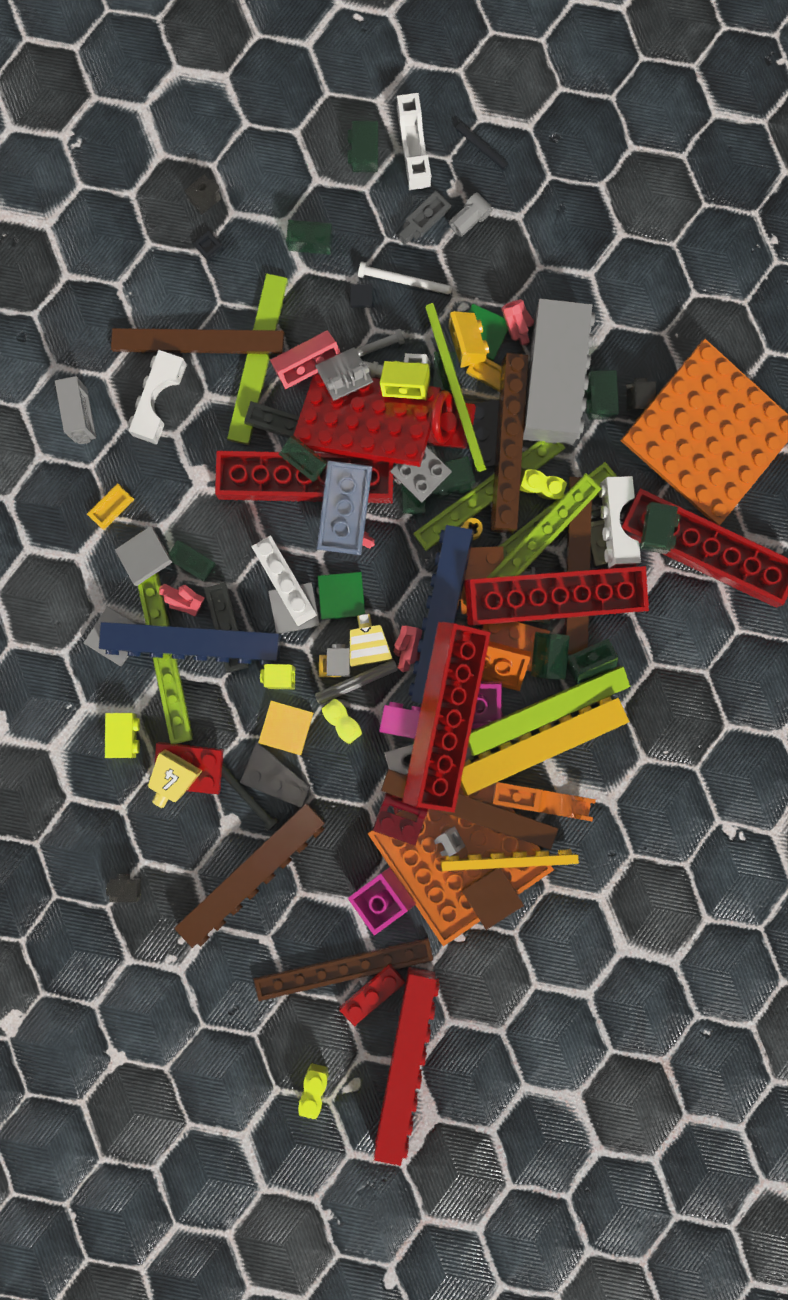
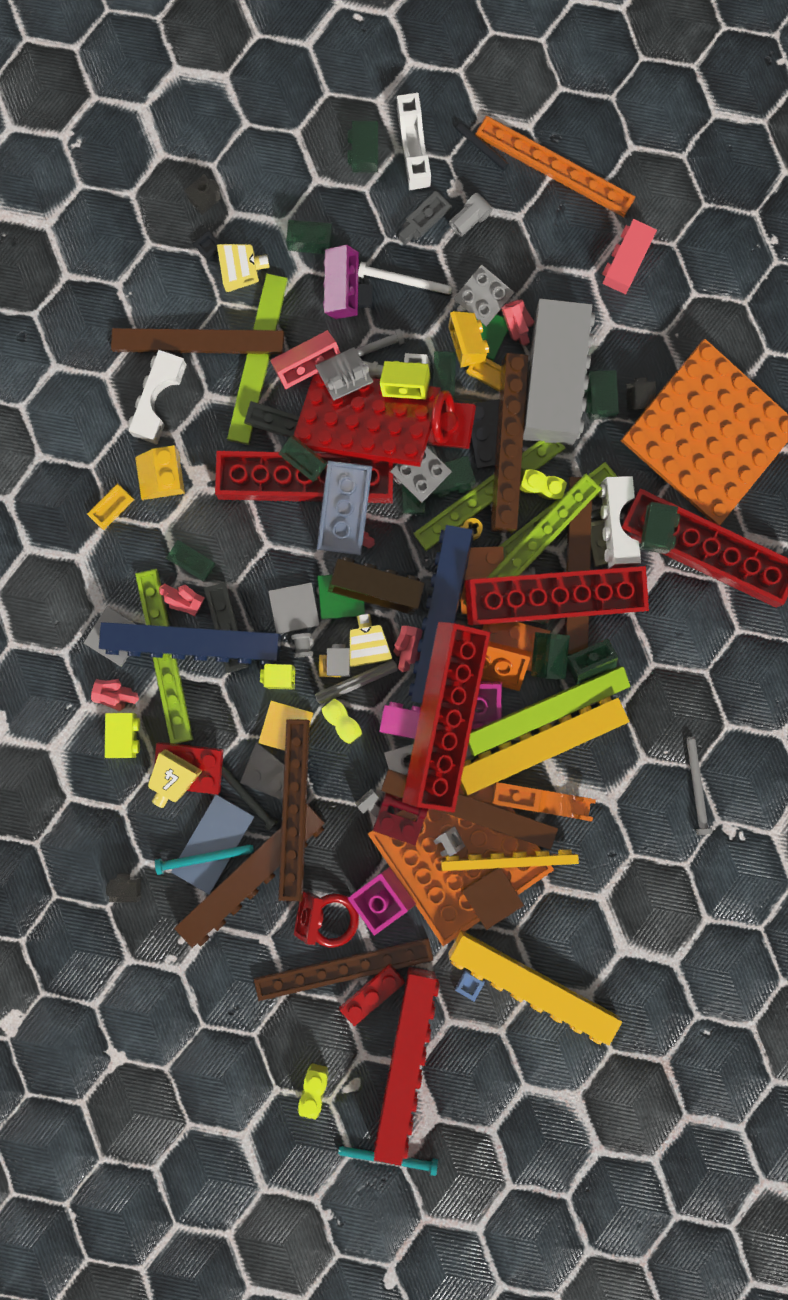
light grey window [55,376,96,444] -> none
light grey tile [115,526,172,586] -> none
white arch [251,535,317,626] -> none
lime tile [425,303,487,472] -> none
none -> coral rock [91,679,139,711]
none -> yellow slope [135,445,185,500]
none -> teal bar [155,845,254,875]
none -> sand blue tile [171,794,255,894]
none -> light yellow torso [217,244,270,292]
none -> reddish brown tile [278,719,310,901]
none -> light grey bush [291,633,313,658]
none -> red tile [293,891,359,948]
none -> brick [323,245,359,319]
none -> dark brown piece [327,557,425,615]
none -> teal bar [338,1146,438,1176]
none -> light grey tile [355,788,380,817]
none -> yellow brick [448,930,622,1046]
none -> light grey hinge [453,264,515,326]
none -> medium blue tile [455,969,485,1001]
none -> orange tile [476,115,636,217]
none -> coral brick [602,219,657,295]
none -> light grey bar [686,736,712,835]

